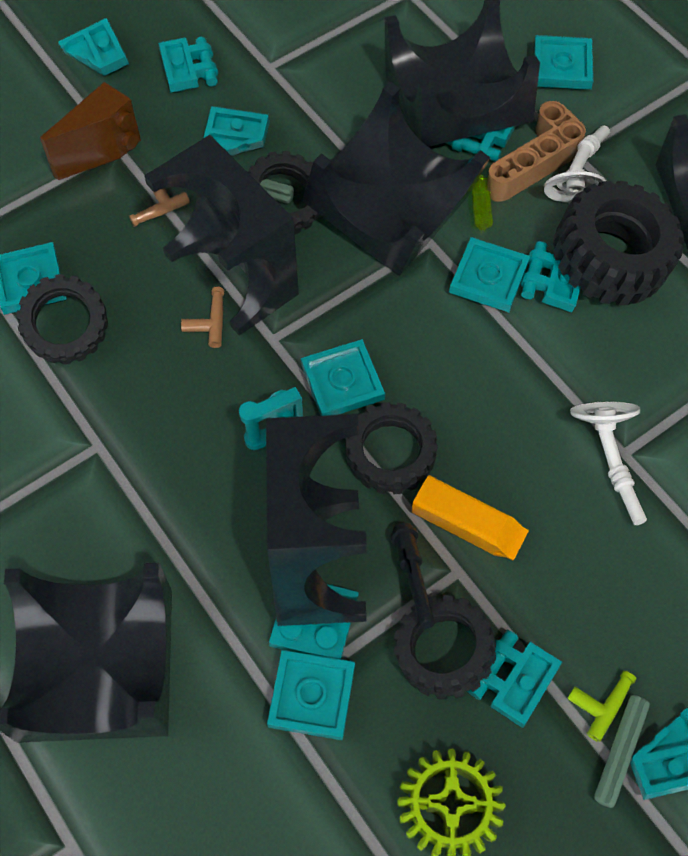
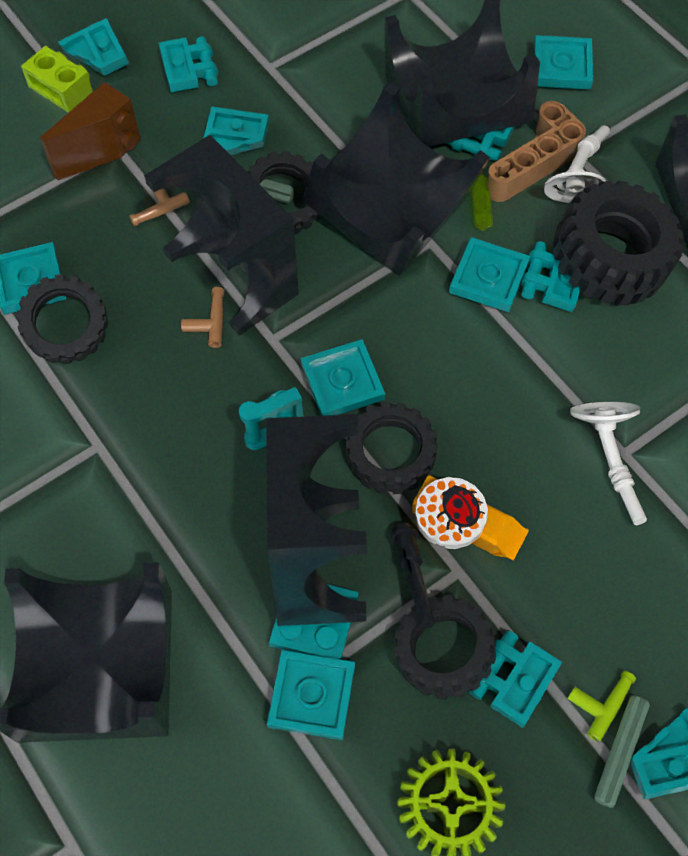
none -> lime brick [21,46,93,113]
none -> tile [415,477,488,549]

